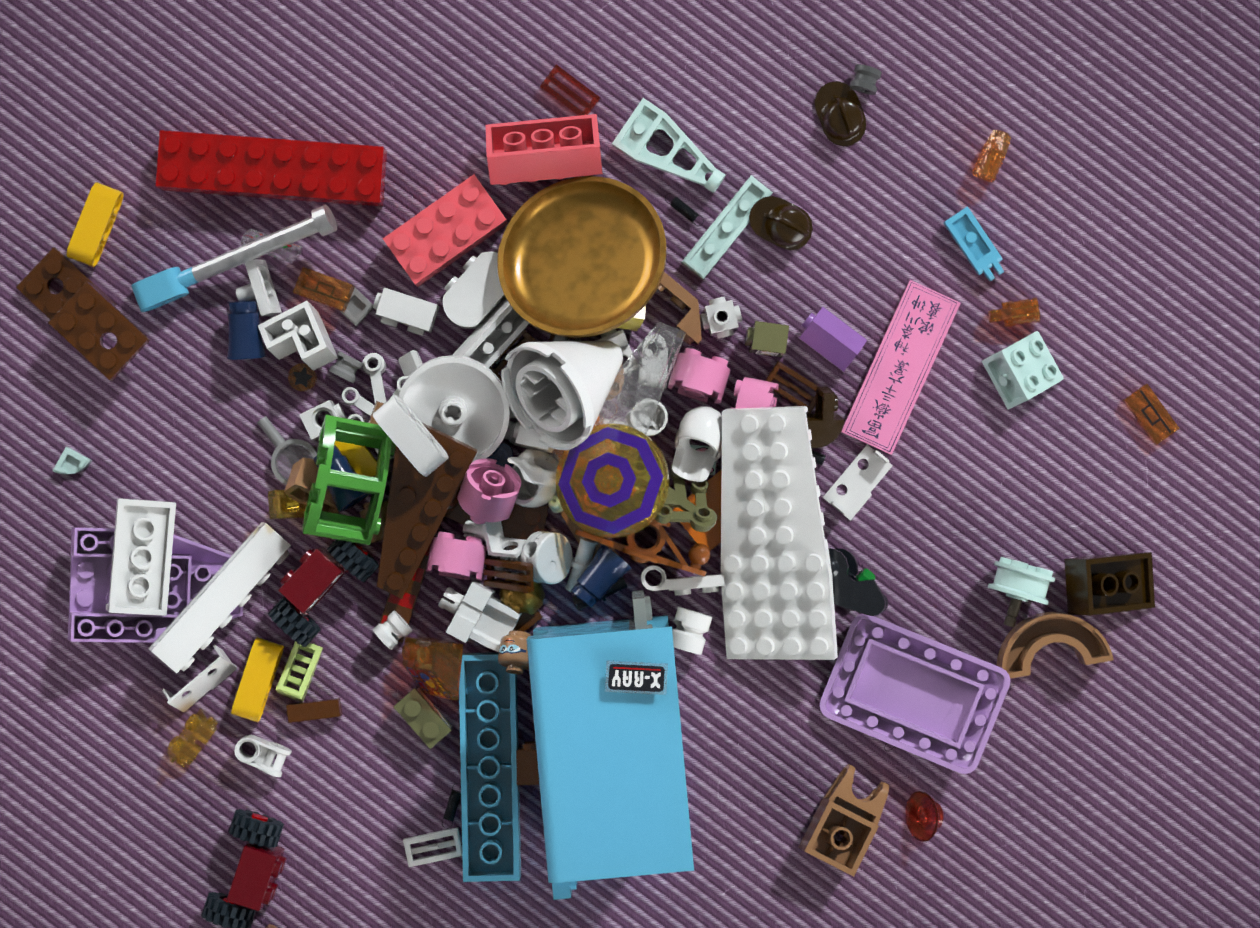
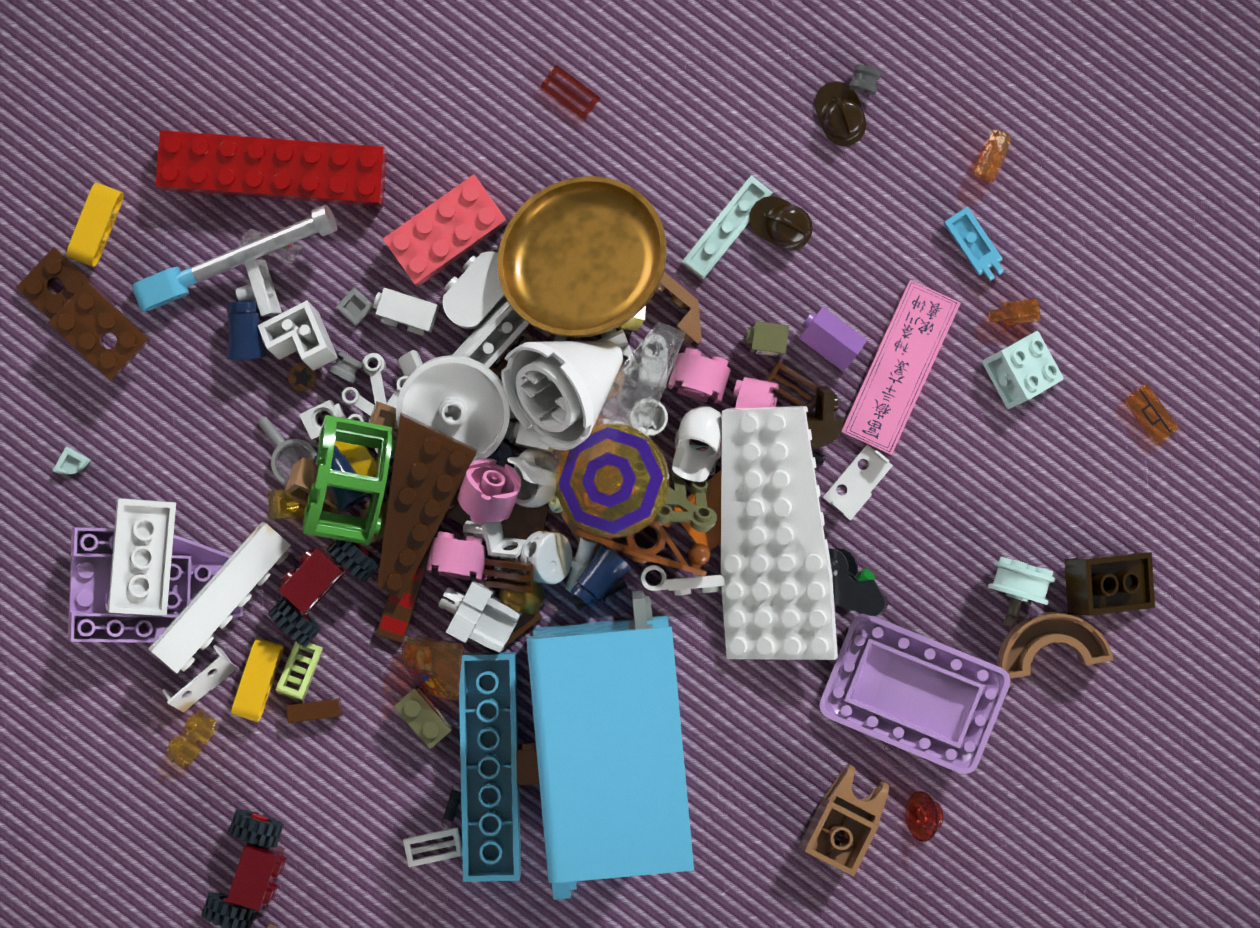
white piece [234,735,292,777] -> none
clear orange tile [293,267,355,312] -> none
white beam [373,395,449,477] -> none
white wheel [373,611,412,650] -> none
coral brick [485,114,603,185] -> none
medium nougat head [498,631,531,675] -> none
tile [605,660,668,695] -> none
light aqua plate [612,98,726,193] -> none
black piece [665,193,704,226] -> none
white wheel [672,607,712,655] -> none
white brick [700,297,742,339] -> none

